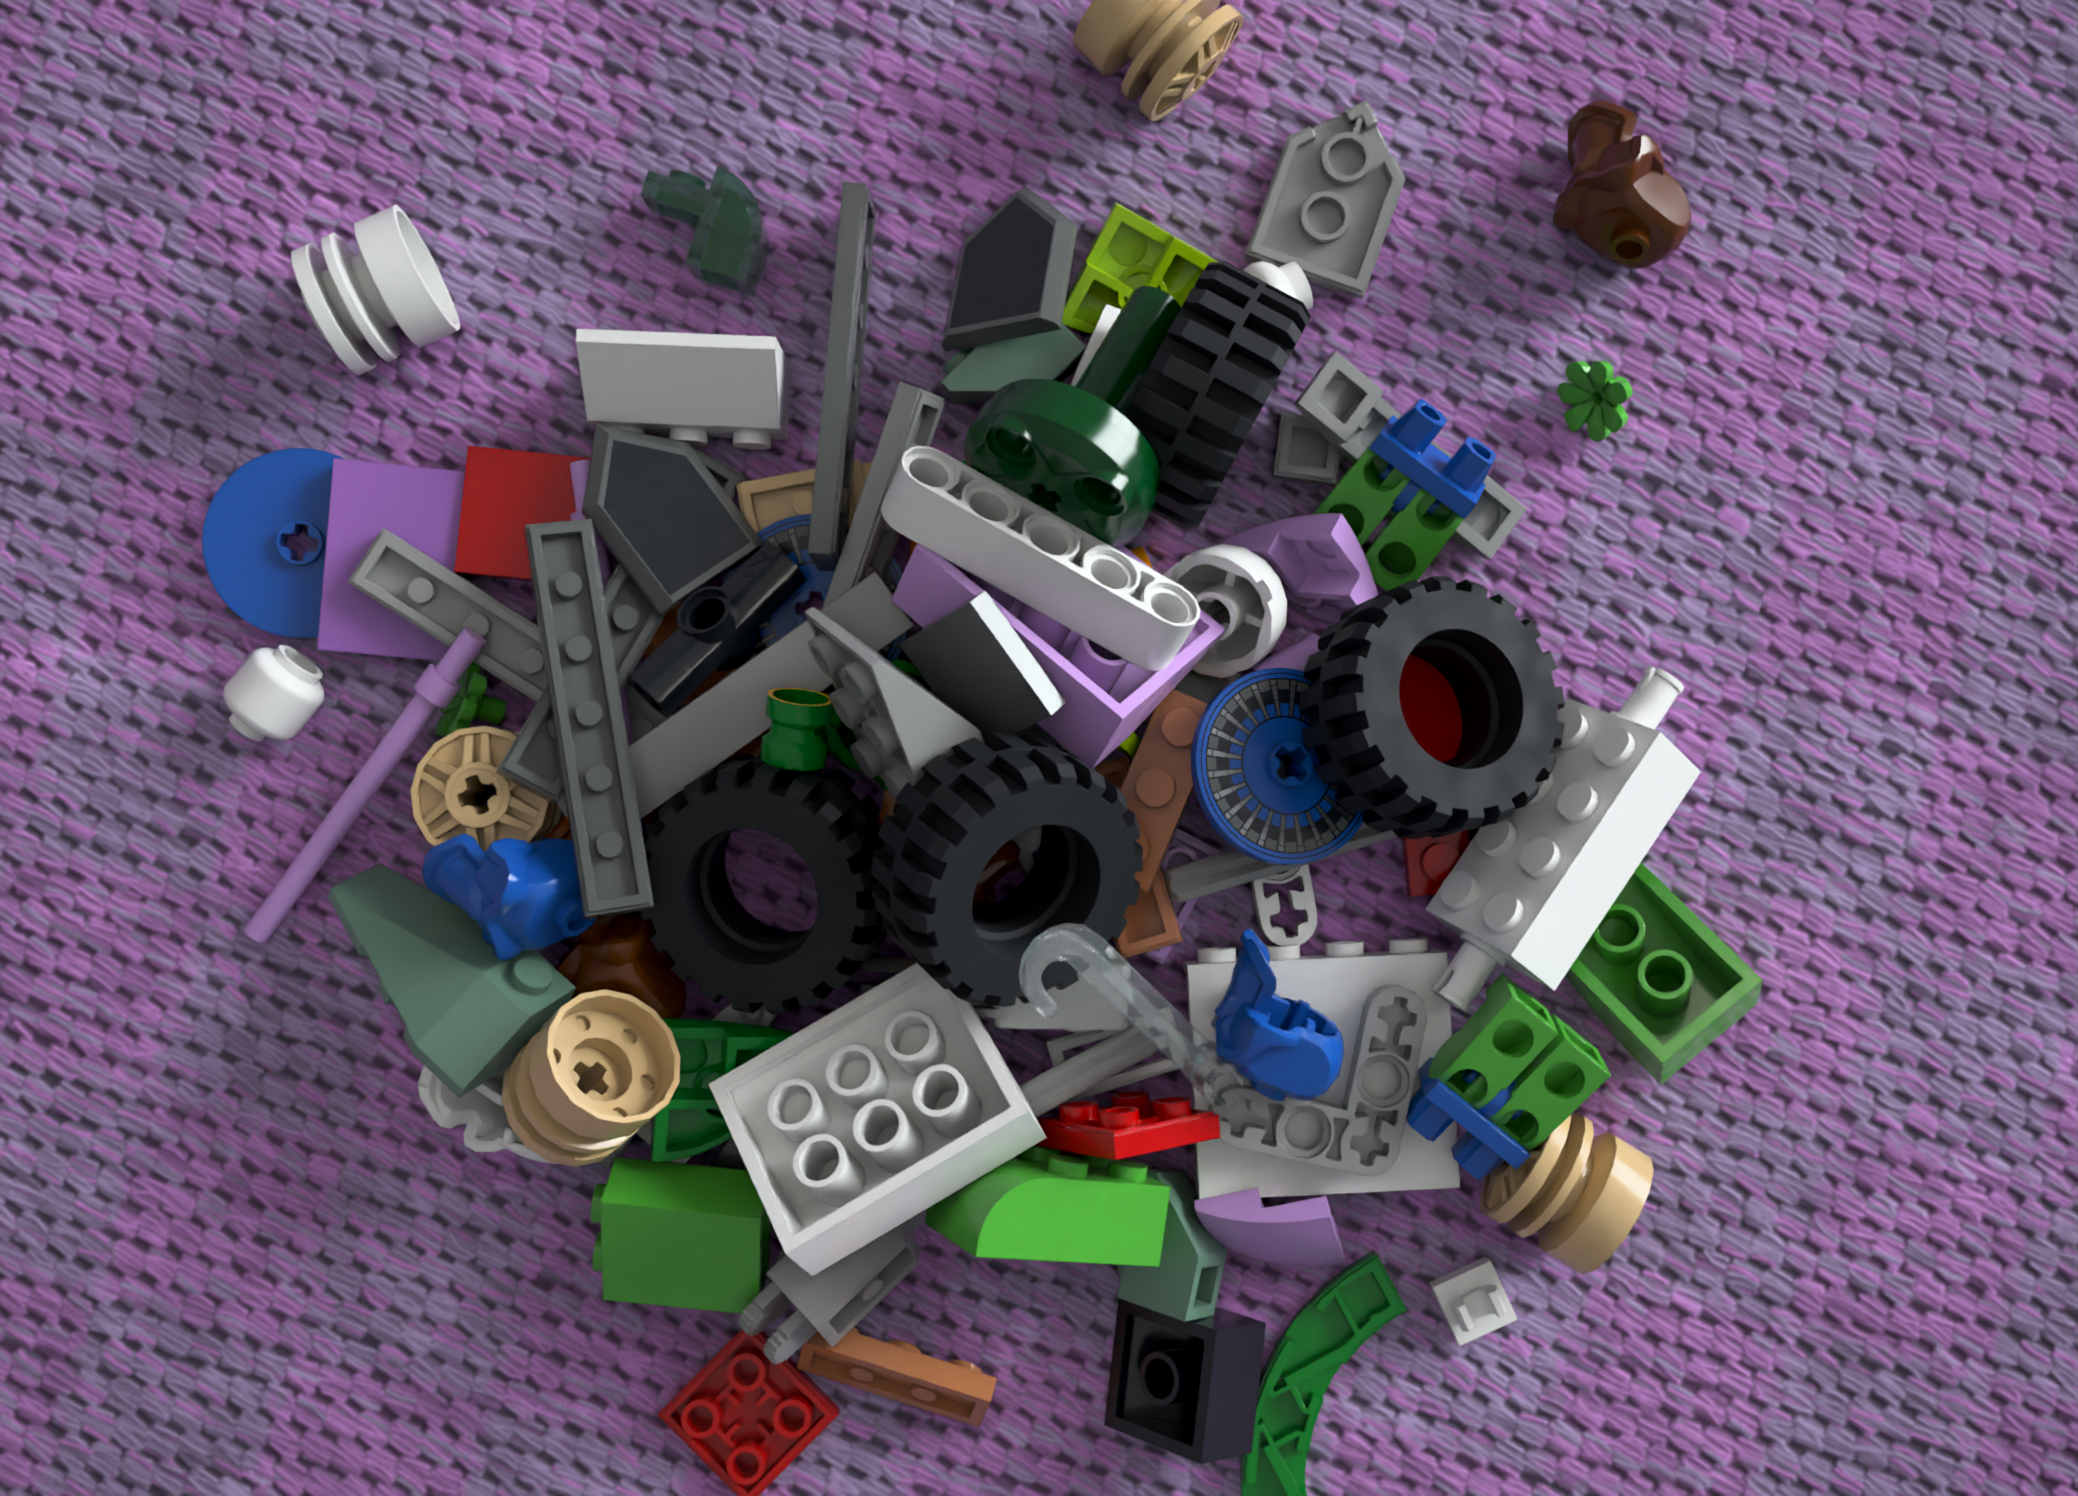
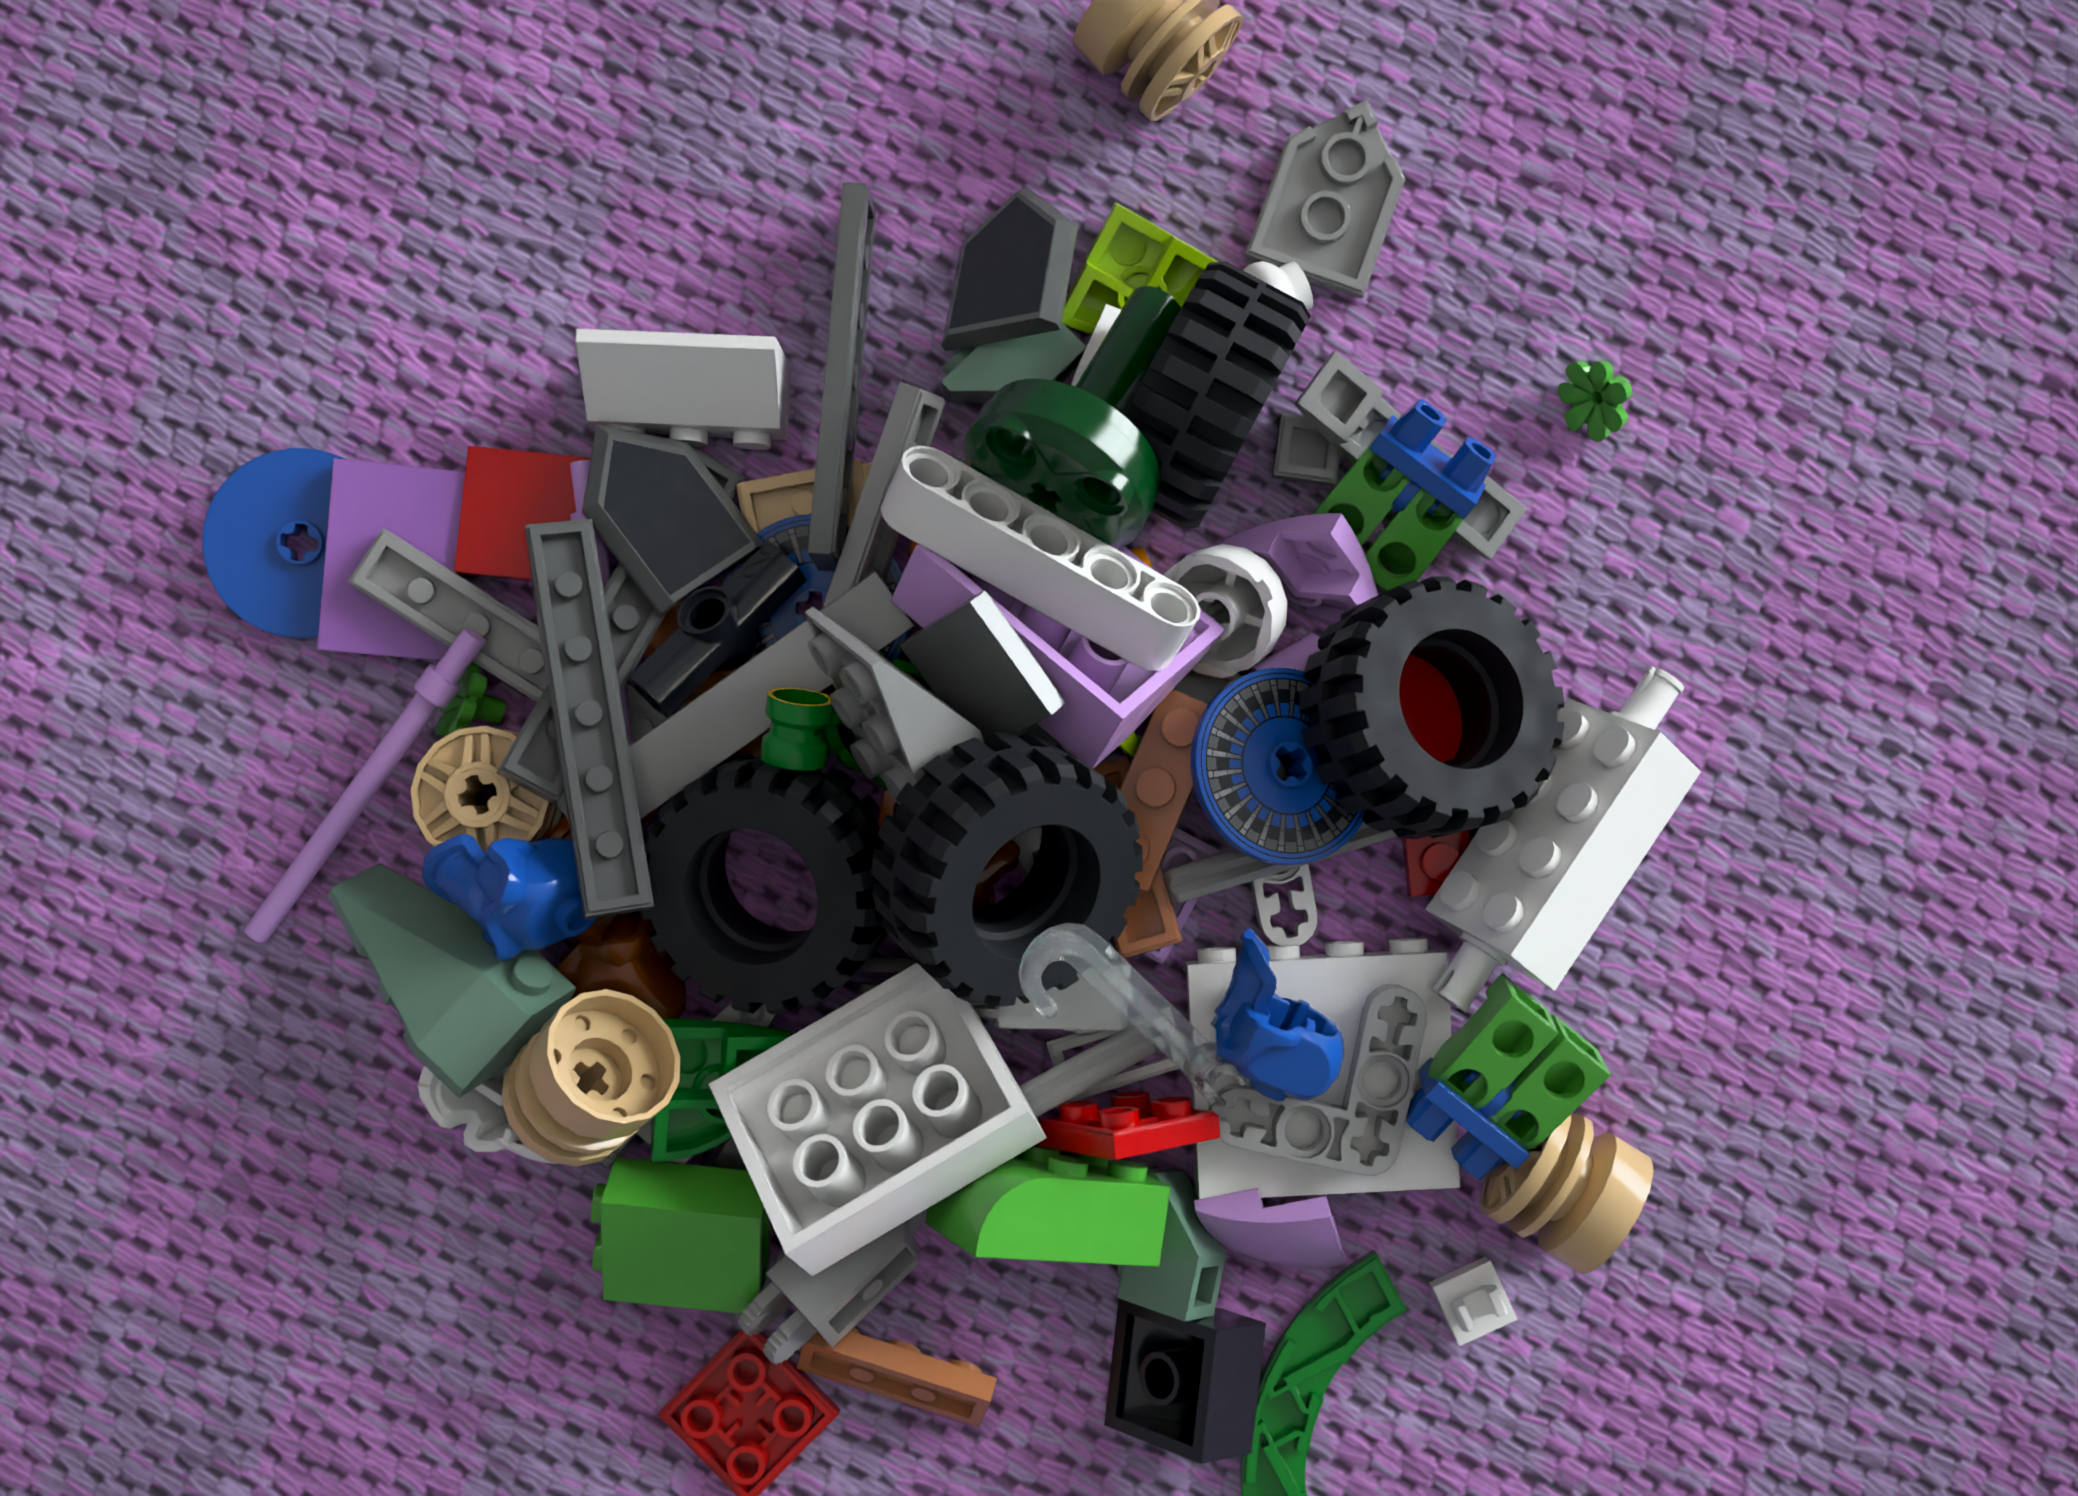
white head [223,645,324,741] -> none
white wheel [291,205,460,375] -> none
clear green brick [640,166,769,297] -> none
reddish brown head [1553,101,1691,269] -> none
bright green slope [1565,863,1763,1085] -> none

